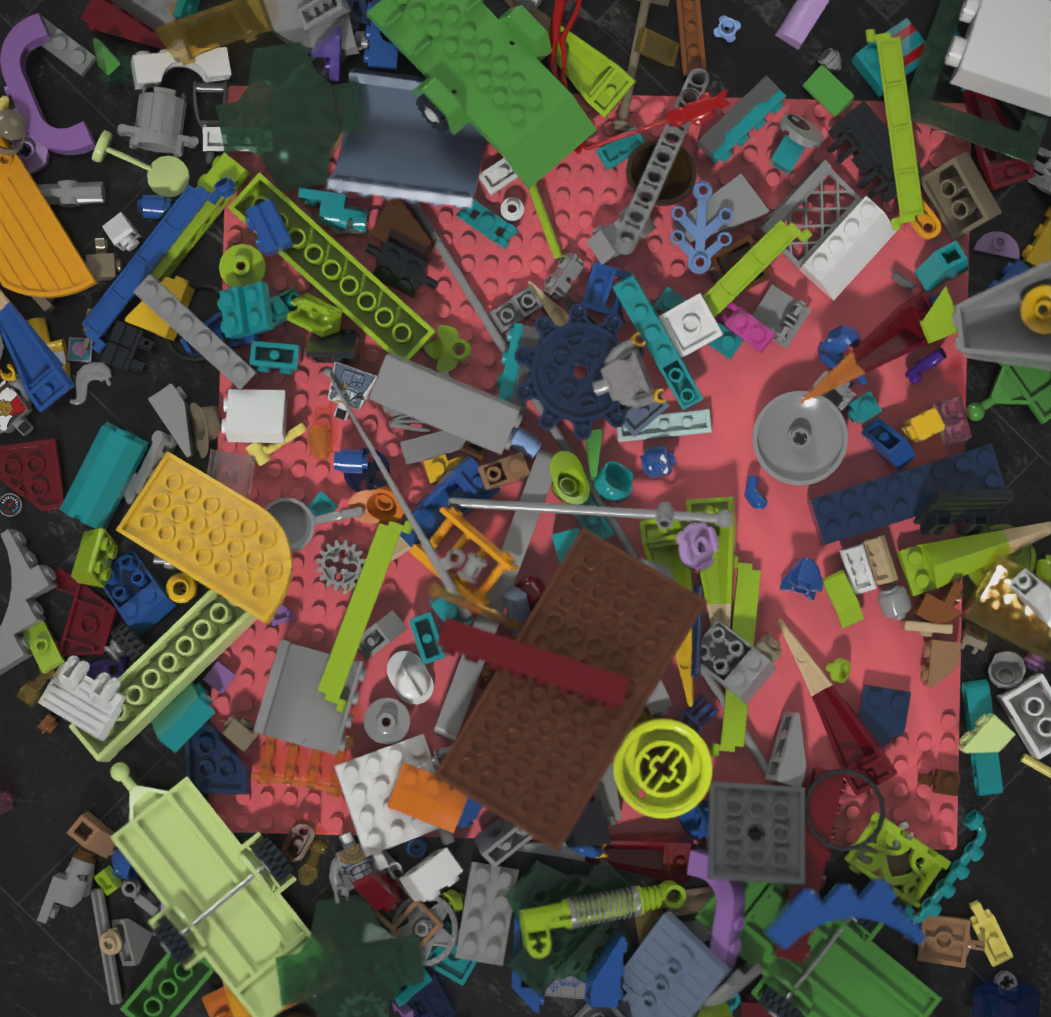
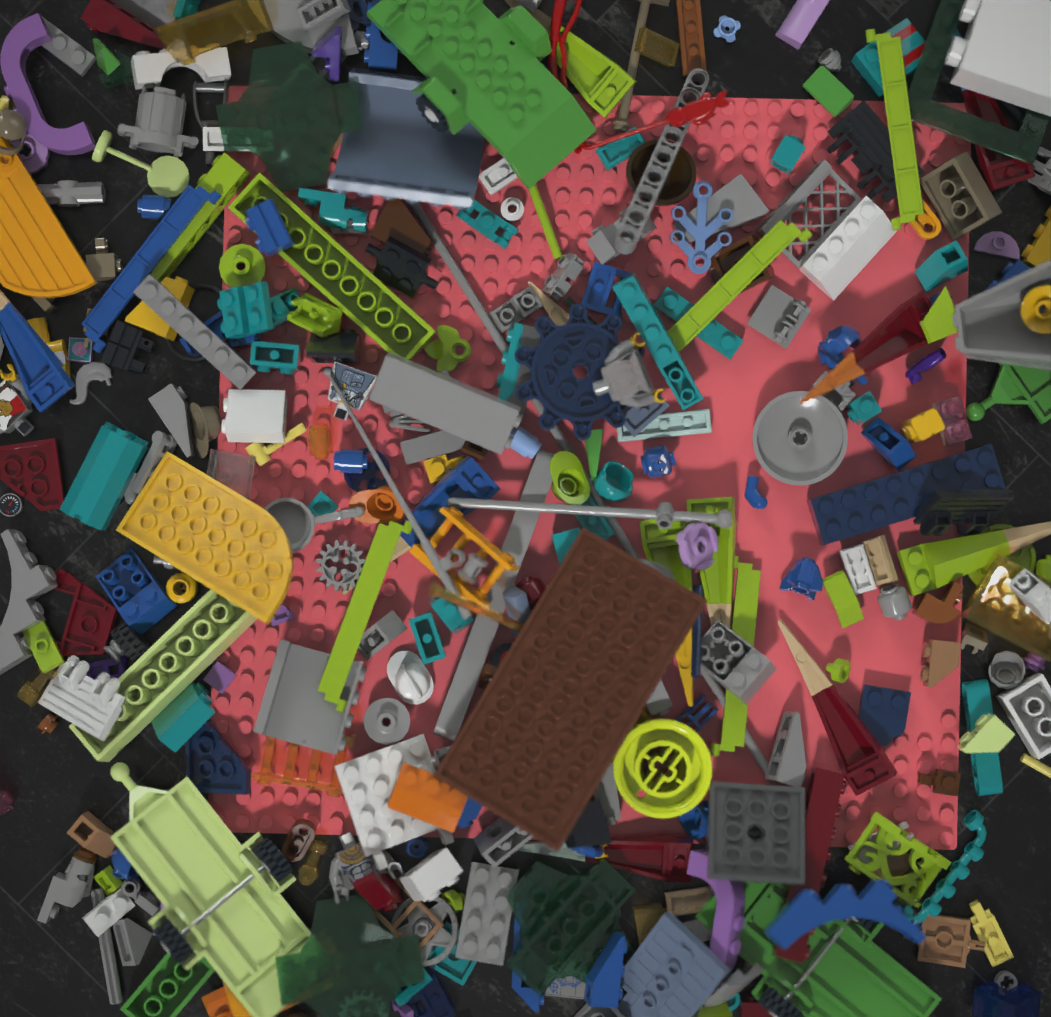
lime slope [71,528,118,588] -> none
tan plate [99,927,123,955] -> none
white slope [102,212,142,252] -> none
blue plate [214,176,237,198] -> none
dark tan brick [222,715,260,751] -> none
dark red brick [437,617,631,710] -> none
medium nougat slope [477,452,530,490] -> none
lime piece [519,880,686,958] -> none
white plate [658,293,723,358] -> none
piece [697,76,786,165] -> none
dark pink hinge [716,302,776,354] -> none
dark tan plate [756,632,782,664] -> none
light grey tile [779,113,824,148] -> none
black piece [805,769,885,851] -> none
light grey piece [886,268,920,294] -> none
tan plate [900,620,953,637] -> none
none -> white plate [82,887,136,937]

